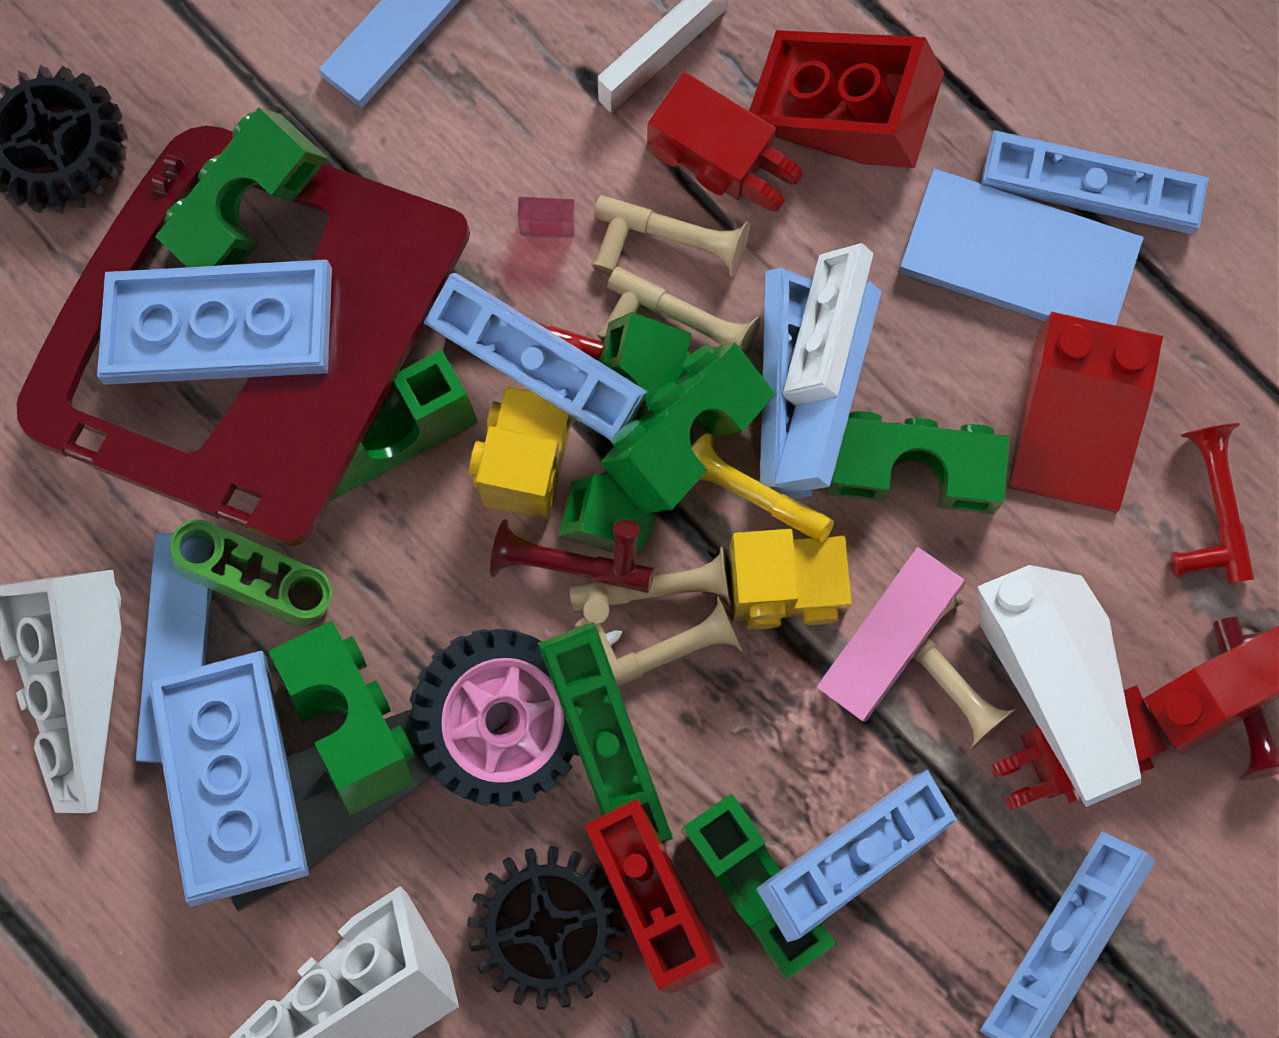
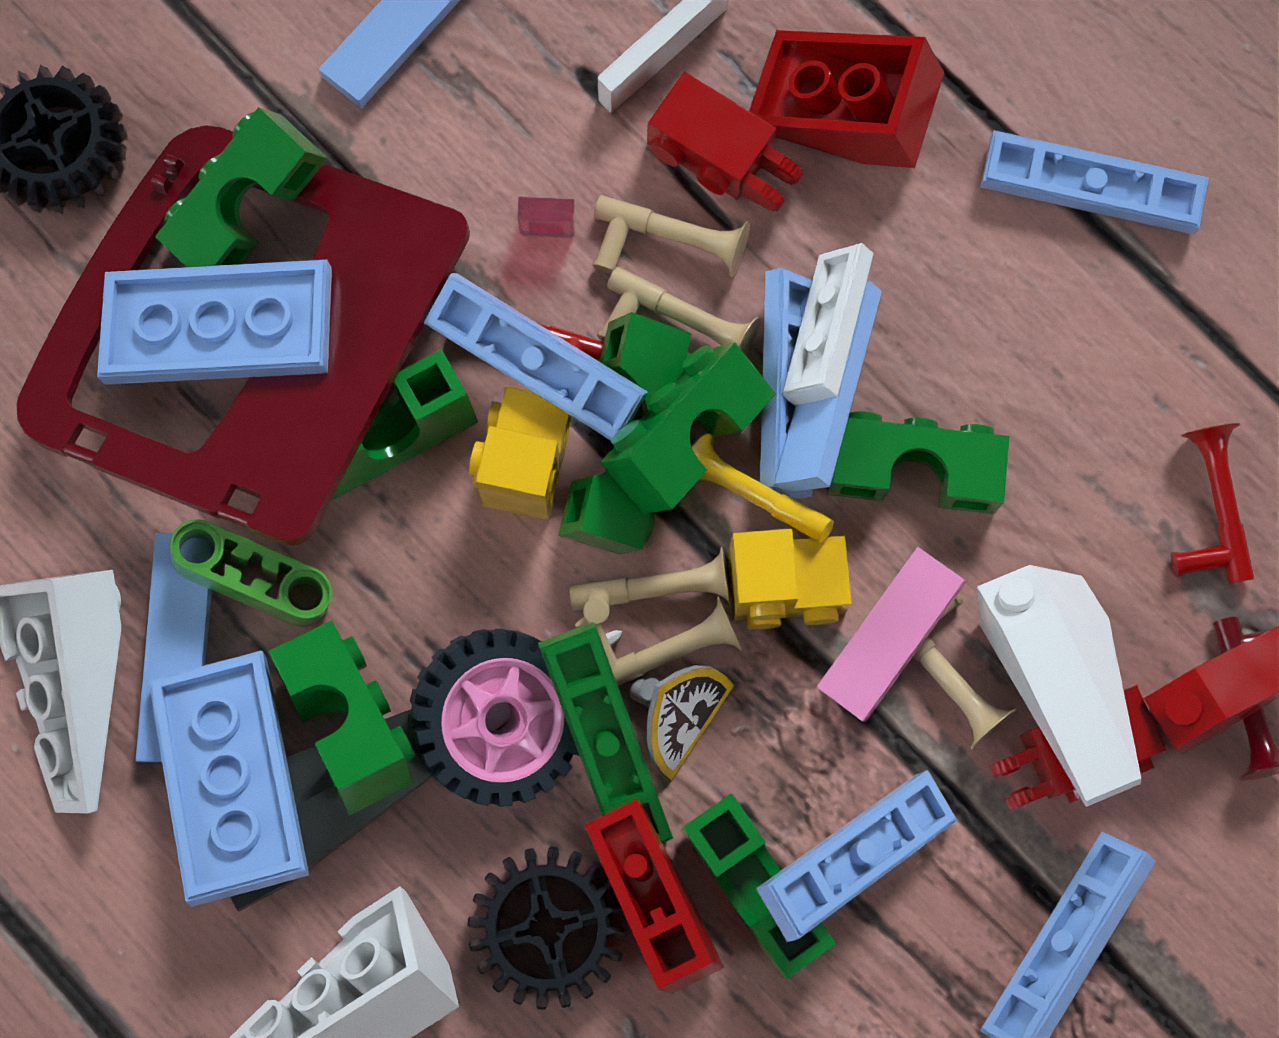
dark red piece [490,519,654,593] -> none
light blue tile [898,168,1143,325] -> none
red slope [1007,311,1163,512] -> none
none -> shield [630,665,734,781]

